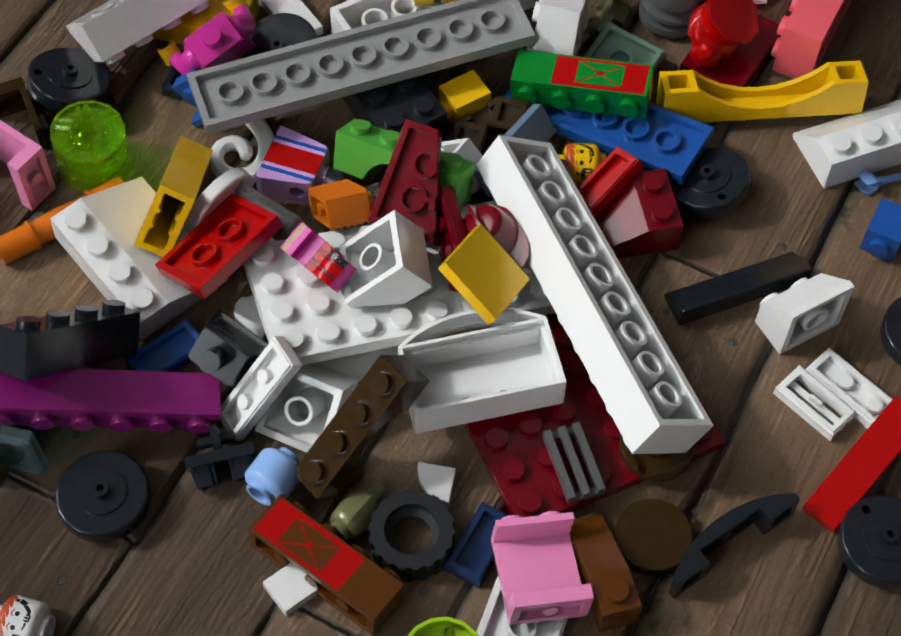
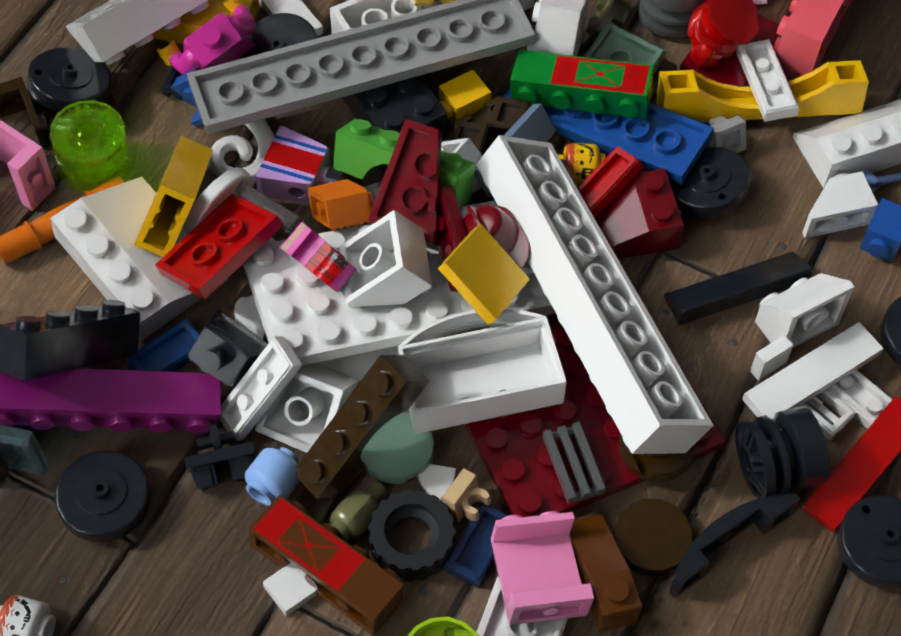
none -> sand green tile [361,412,435,484]
none -> tan tile [441,468,491,523]
none -> light grey tile [709,115,746,153]
none -> black wheel [735,405,830,498]
none -> white tile [737,39,799,122]
none -> white tile [742,322,884,420]
none -> white tile [750,336,793,381]
none -> white slope [802,171,878,238]

